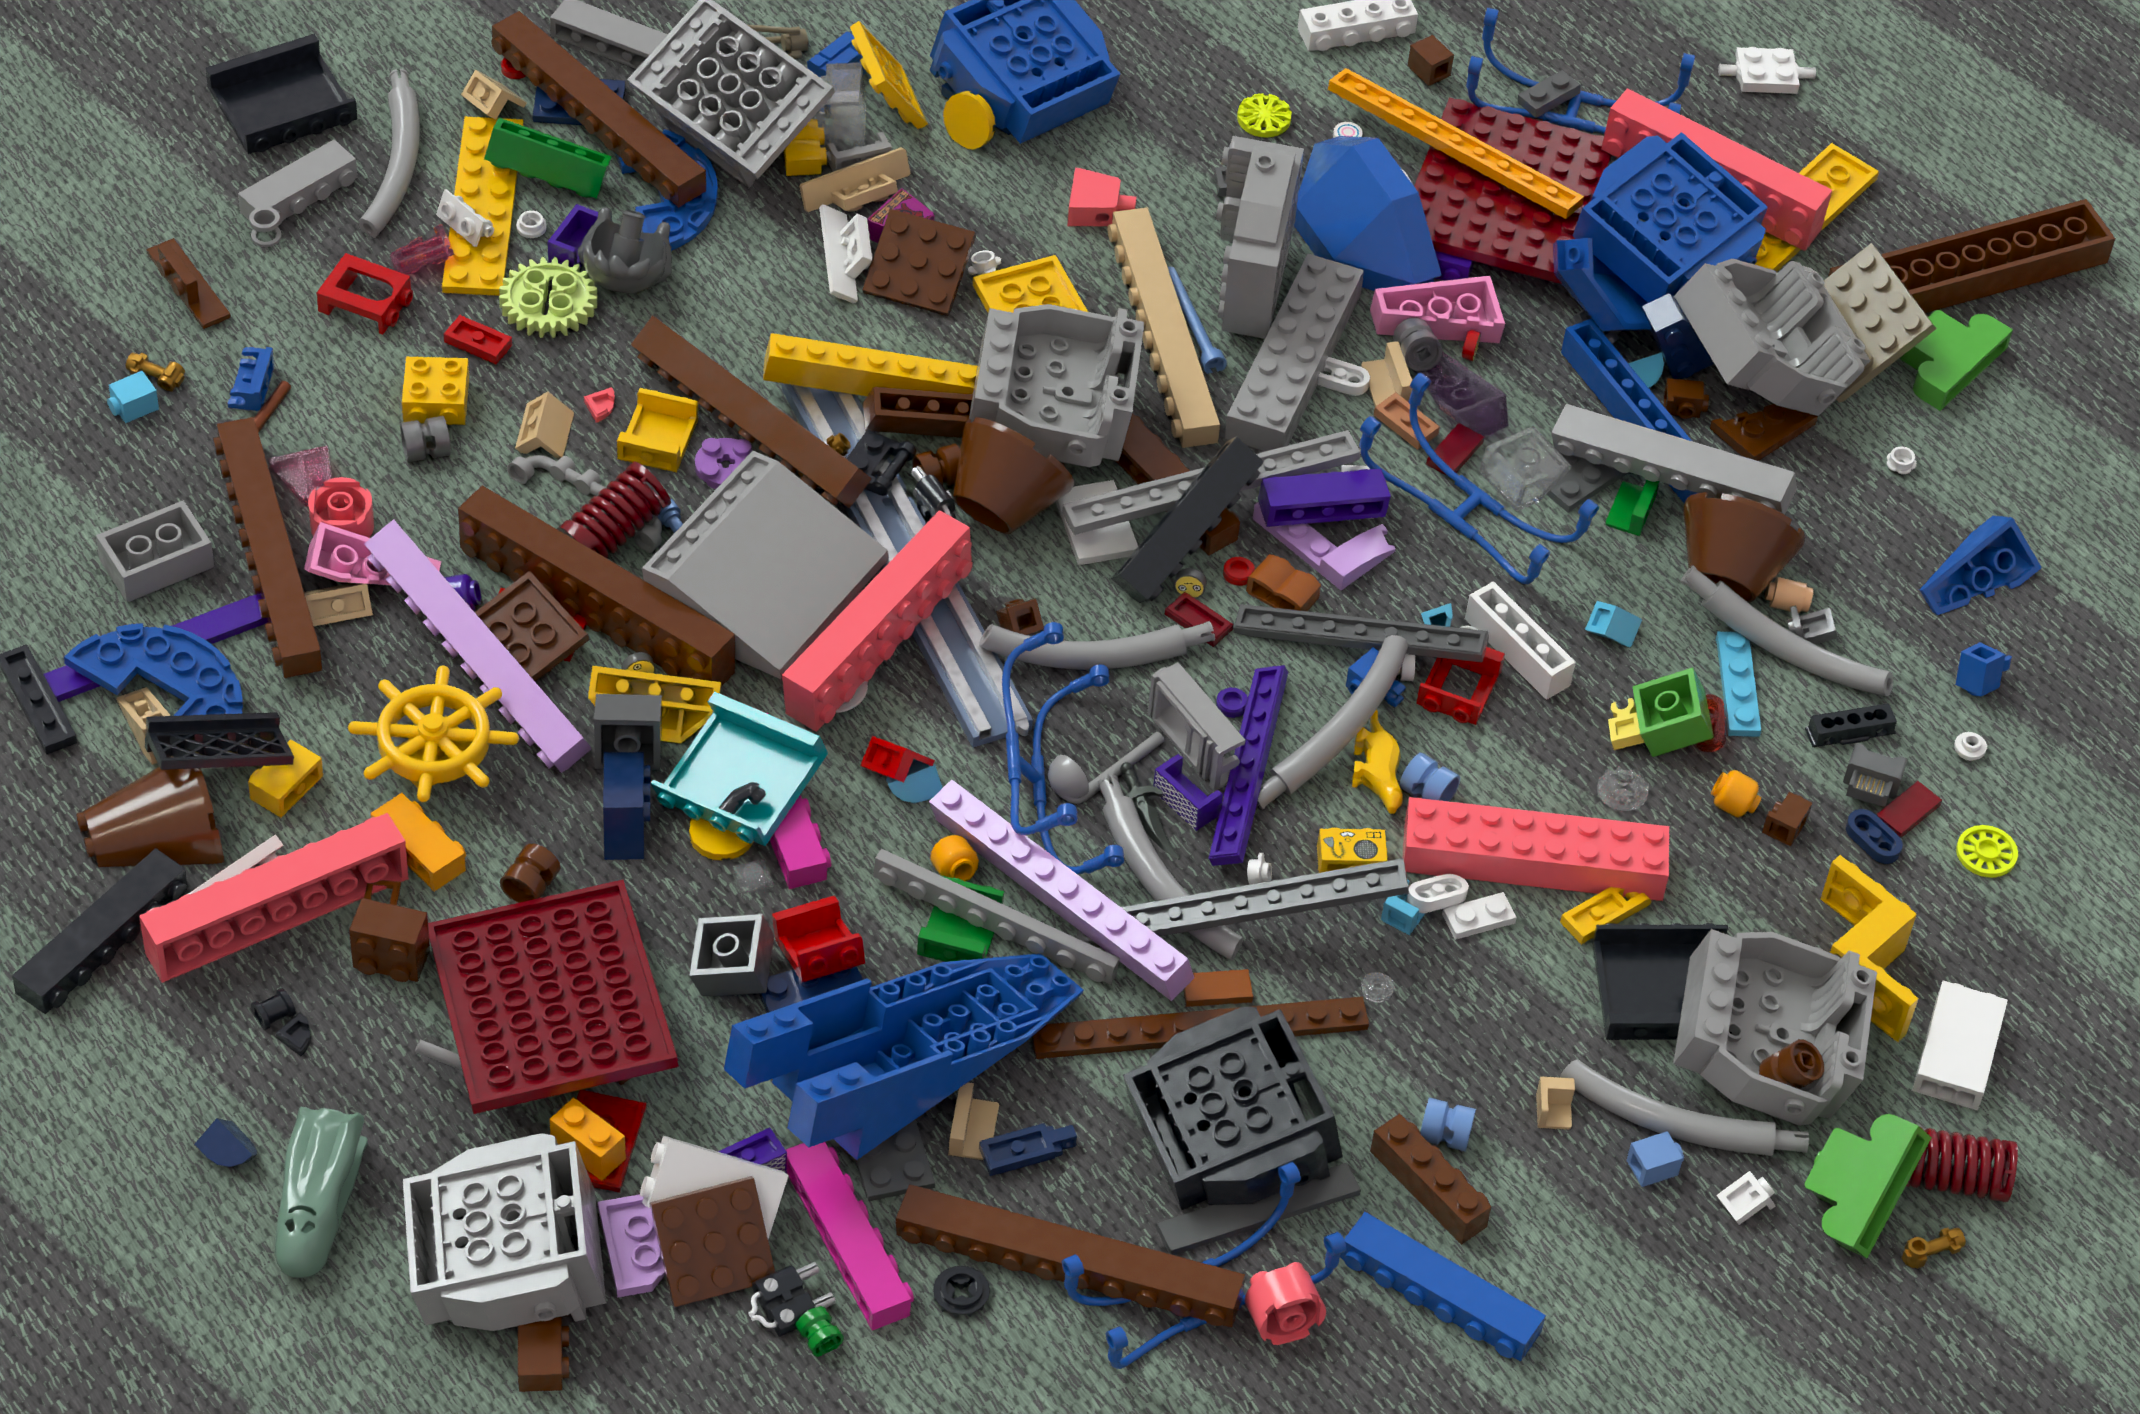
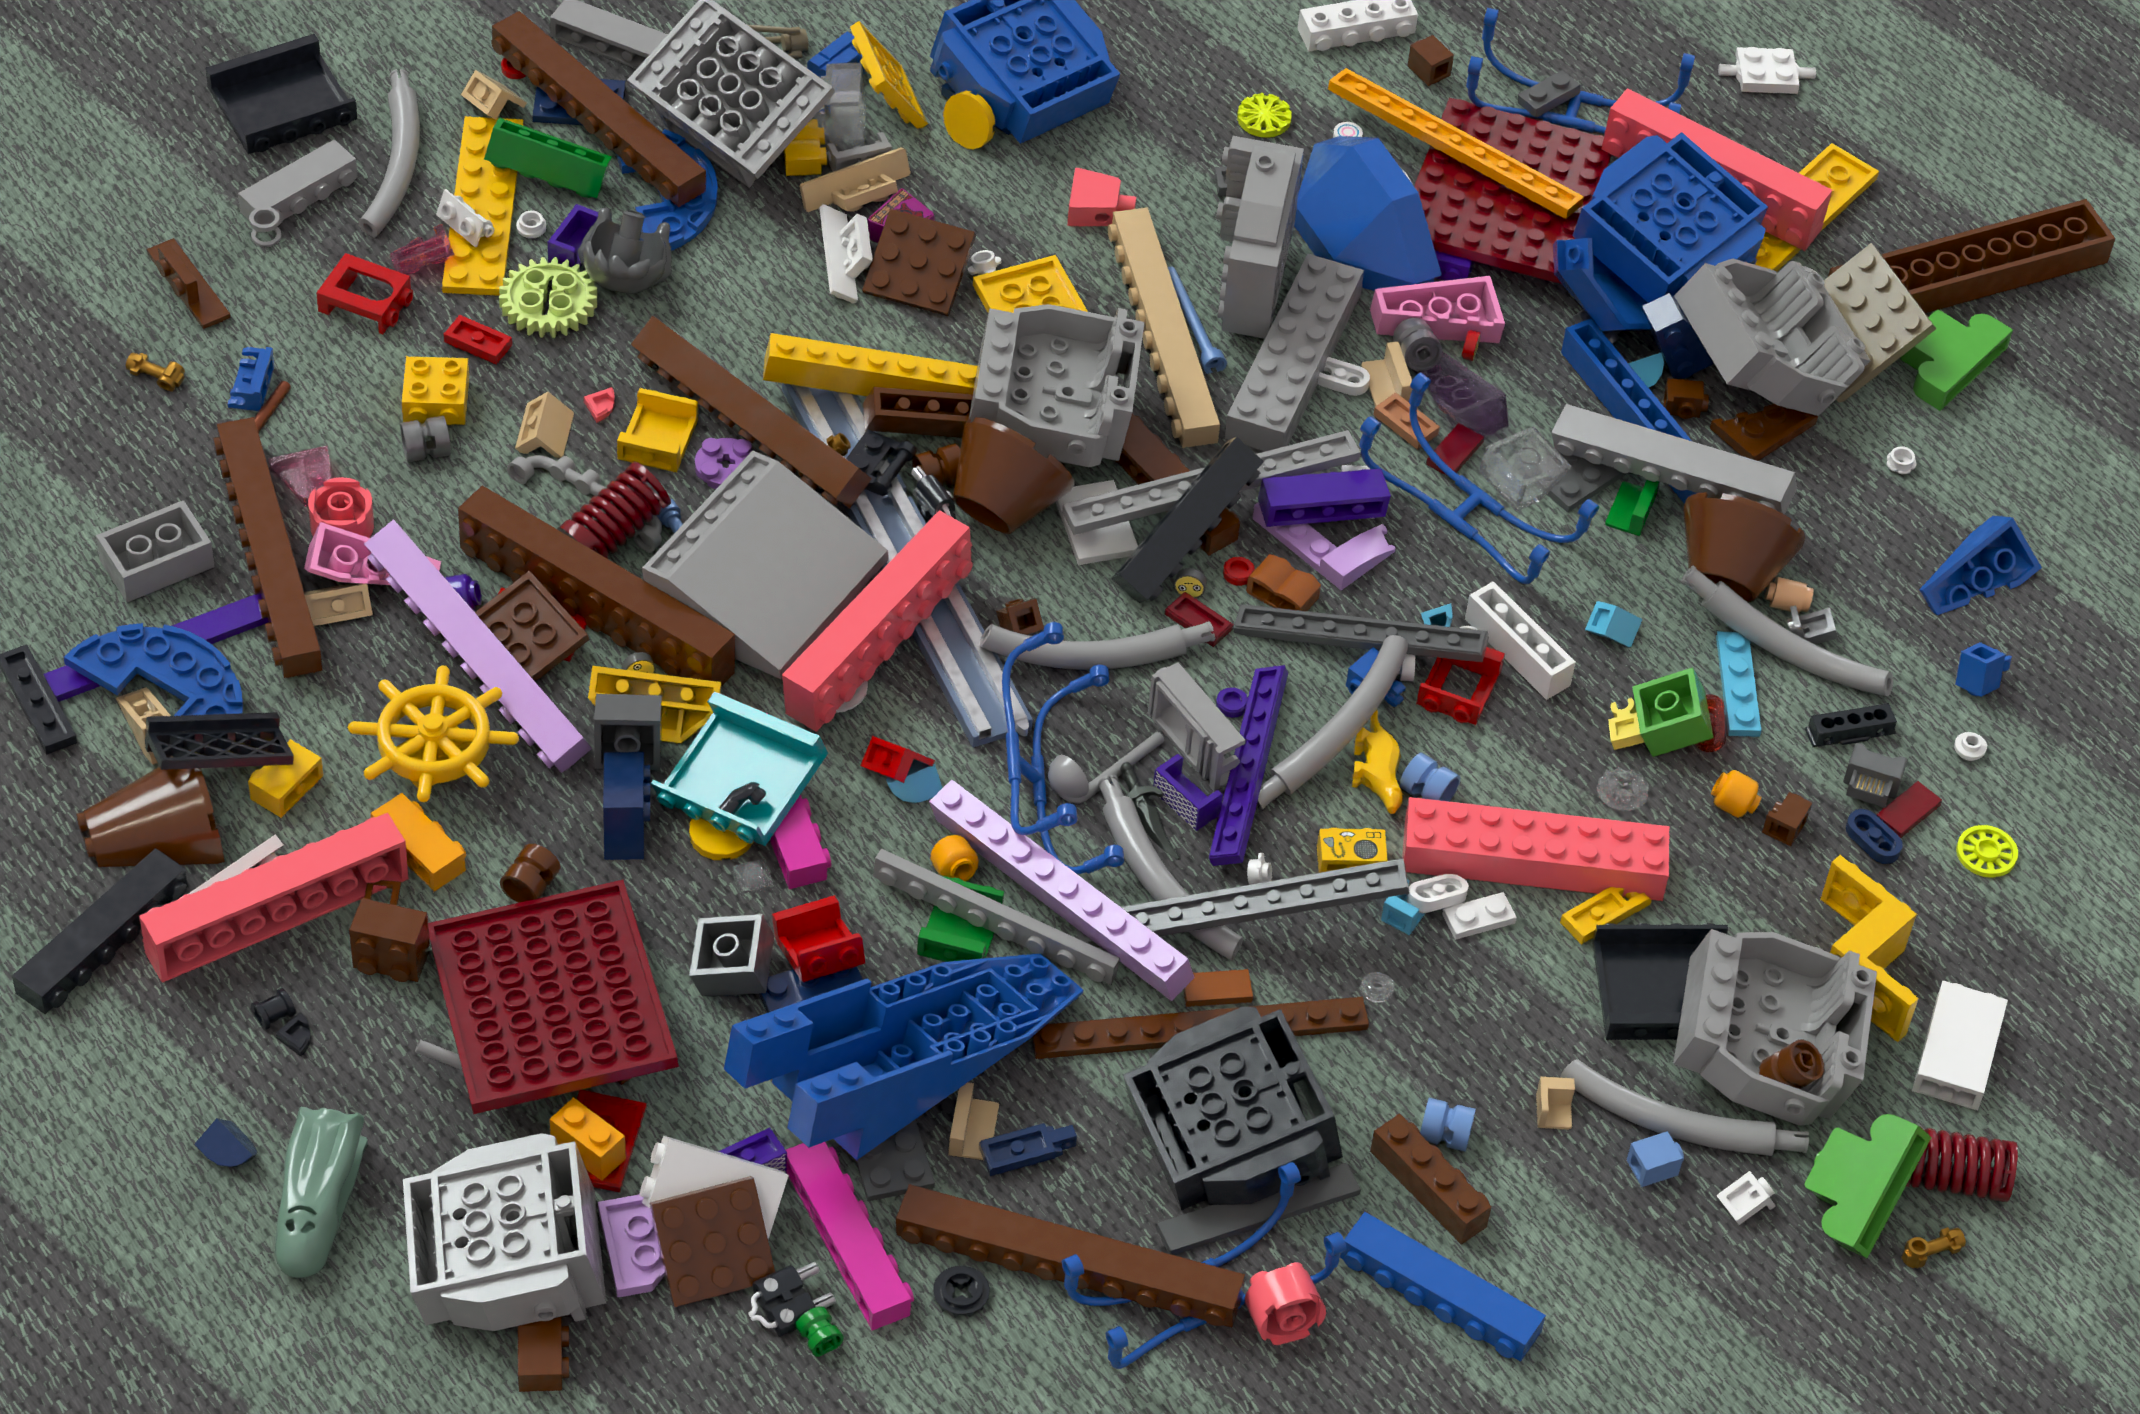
medium azure brick [107,371,159,423] -> none

